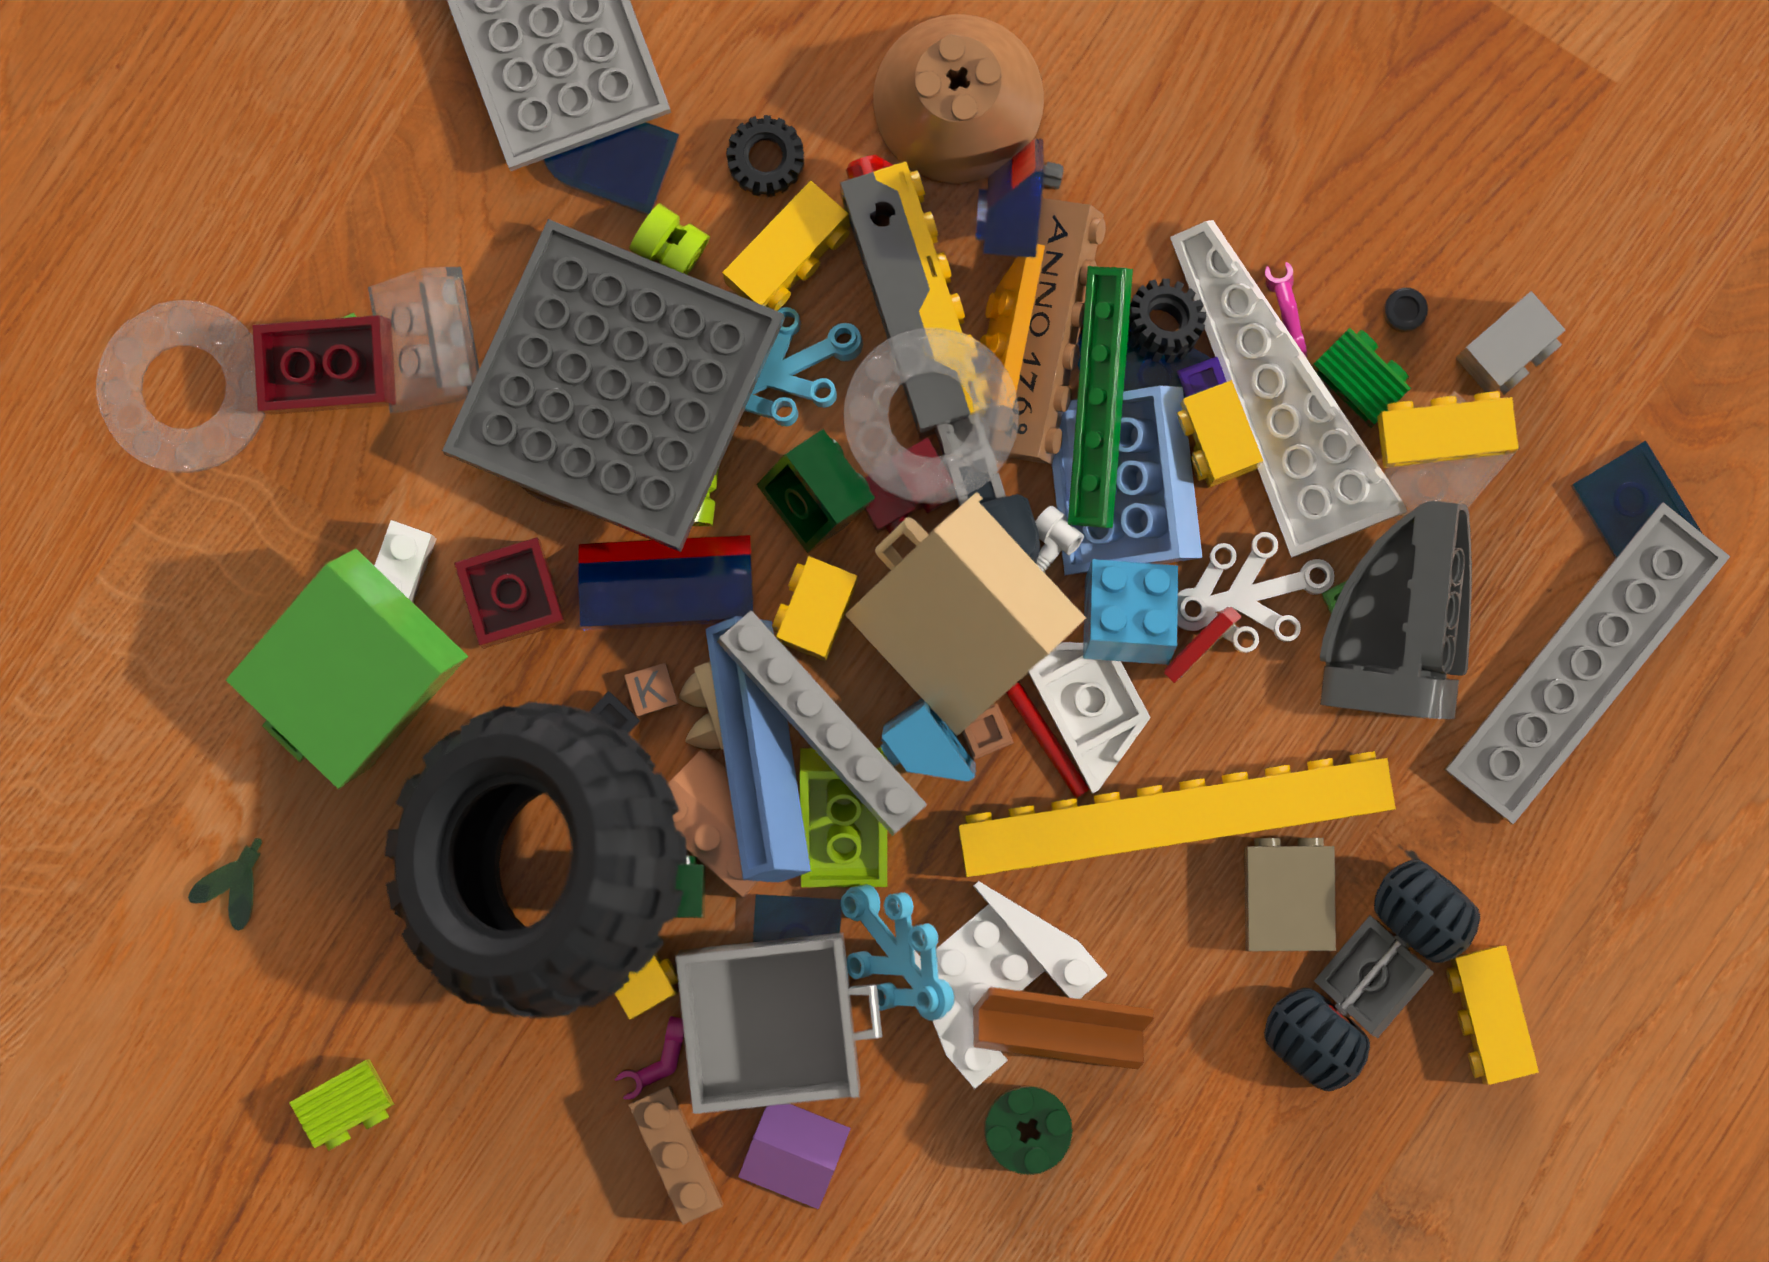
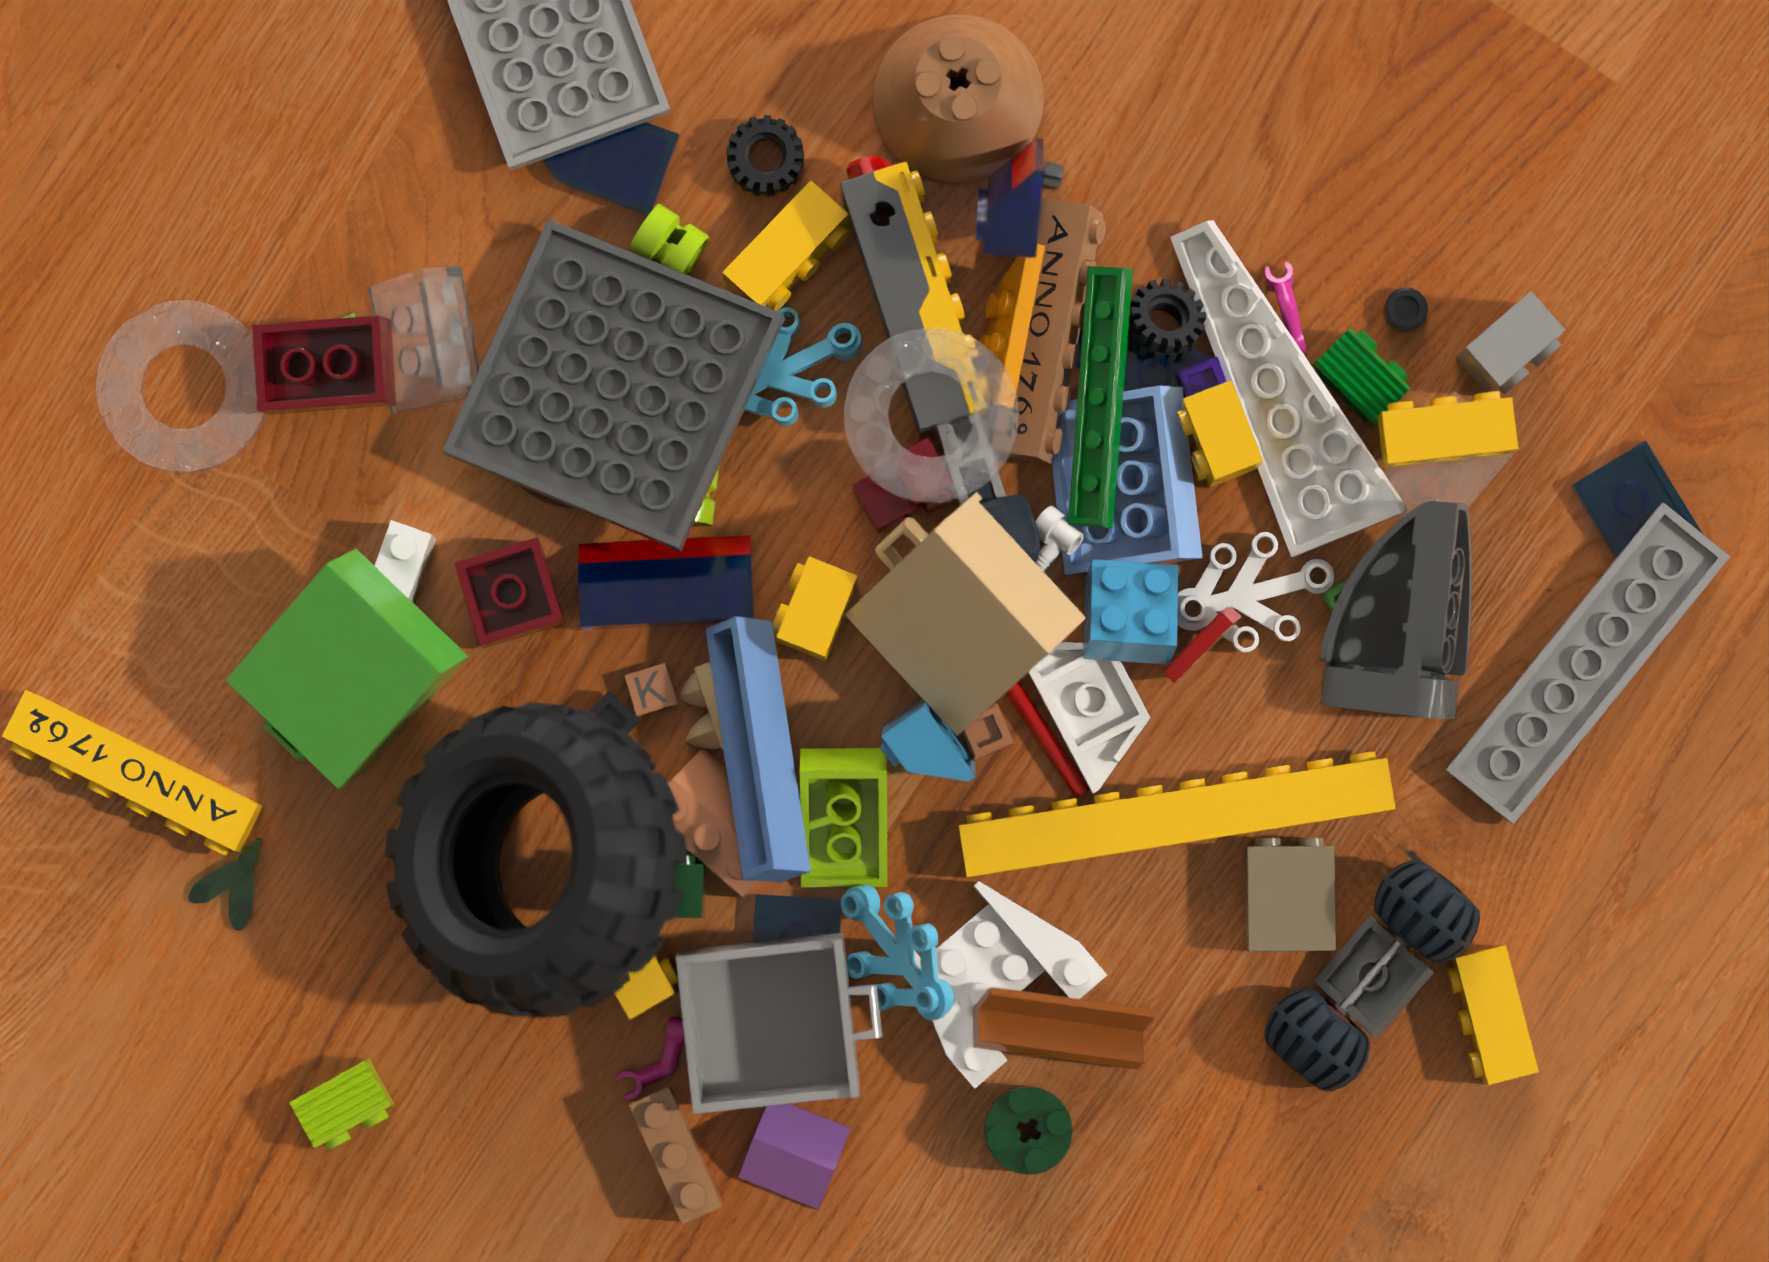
light grey plate [717,610,927,836] -> none
dark green brick [756,429,875,553] -> none
none -> yellow brick [2,690,263,856]

